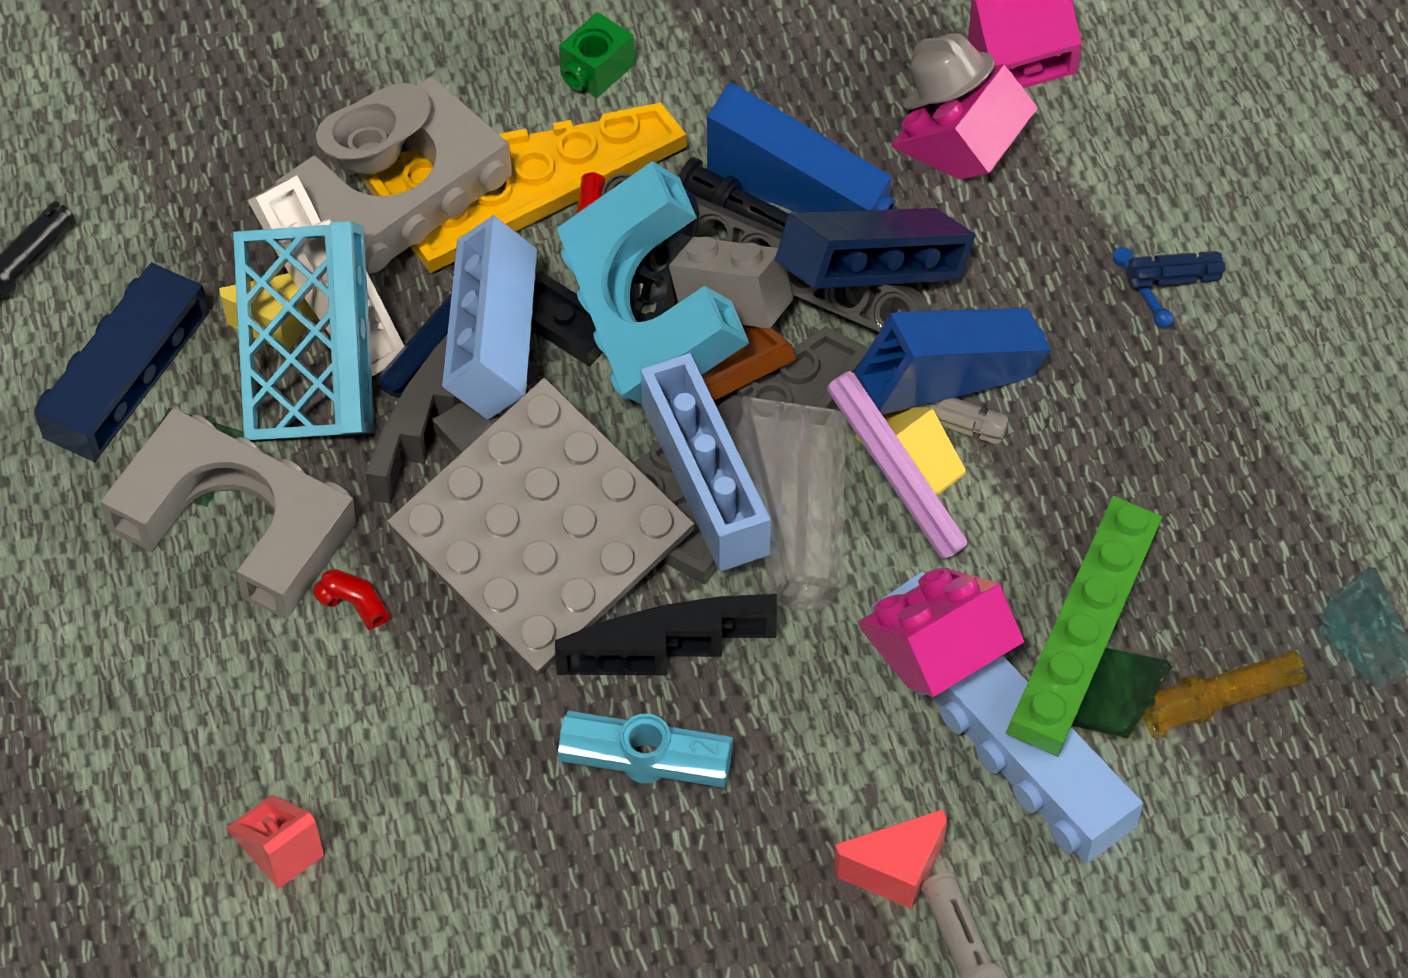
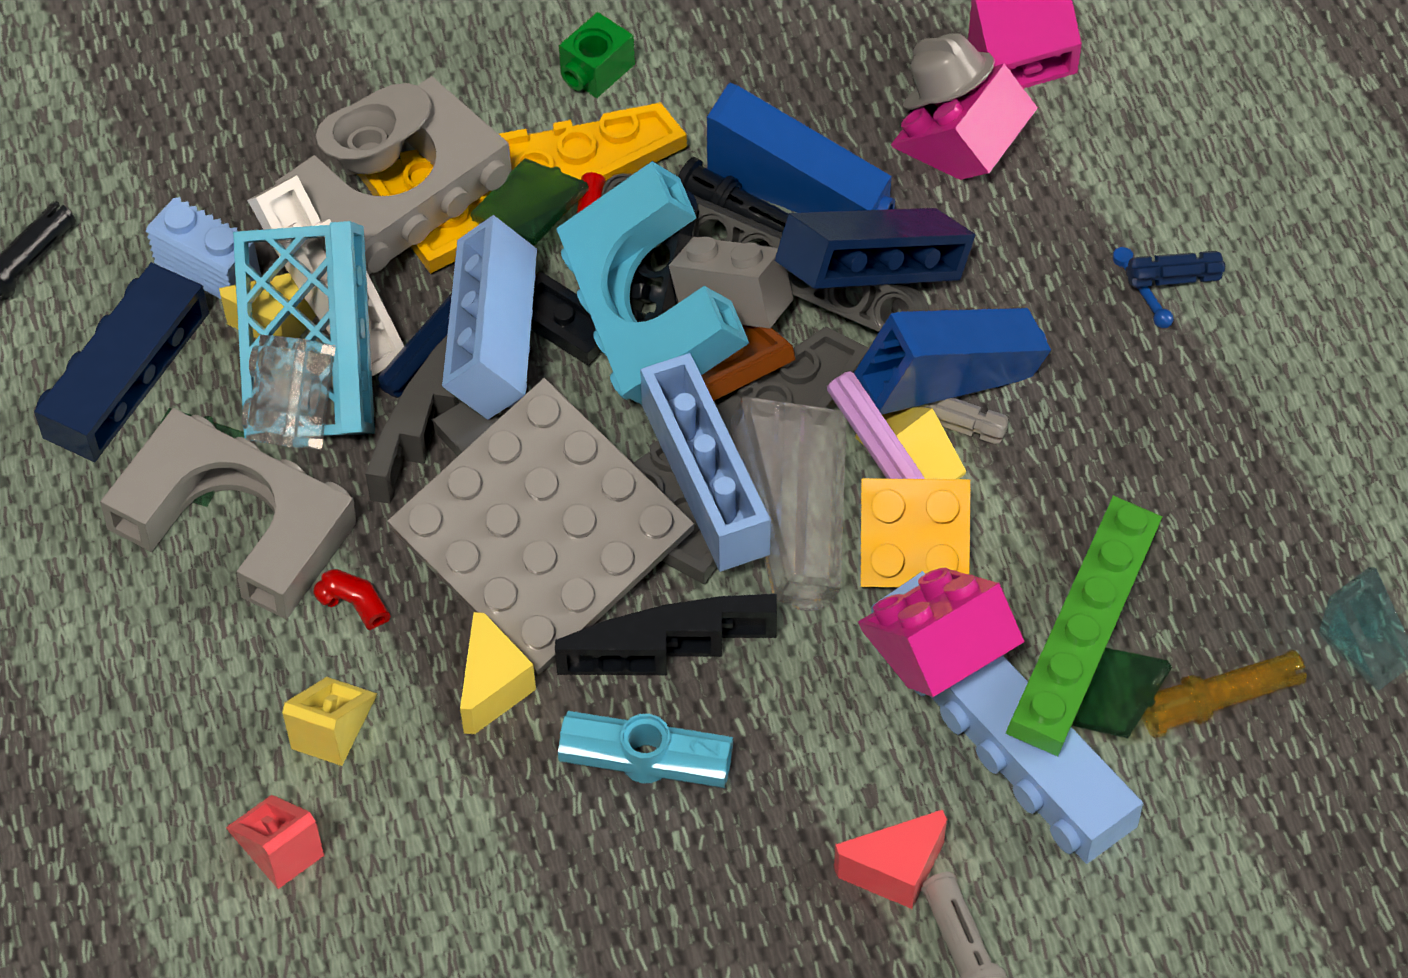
none -> light blue brick [146,197,261,299]
none -> clear slope [242,334,336,450]
none -> light yellow slope [282,677,377,766]
none -> light yellow slope [460,612,536,734]
none -> clear green piece [470,158,589,246]
none -> yellow plate [861,478,971,587]

